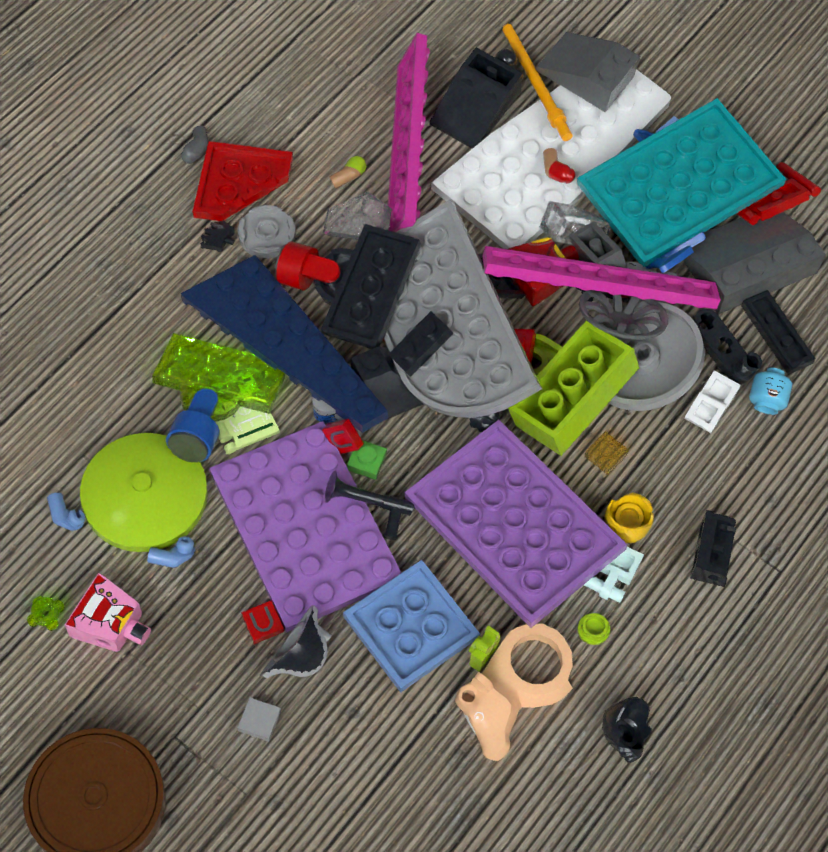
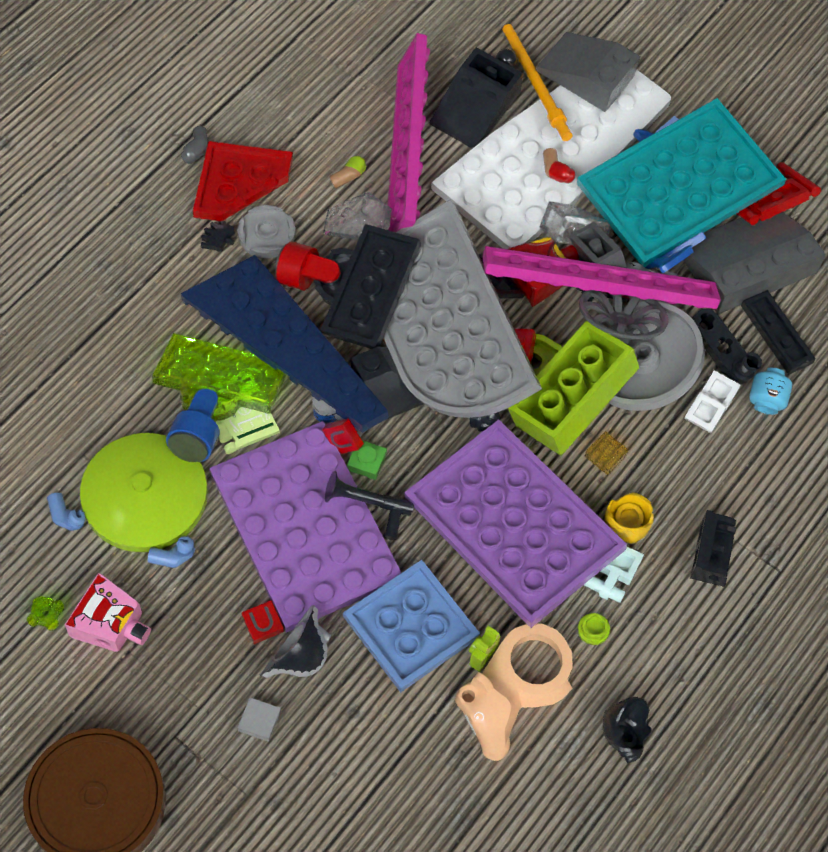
black plate [388,311,453,377] -> none

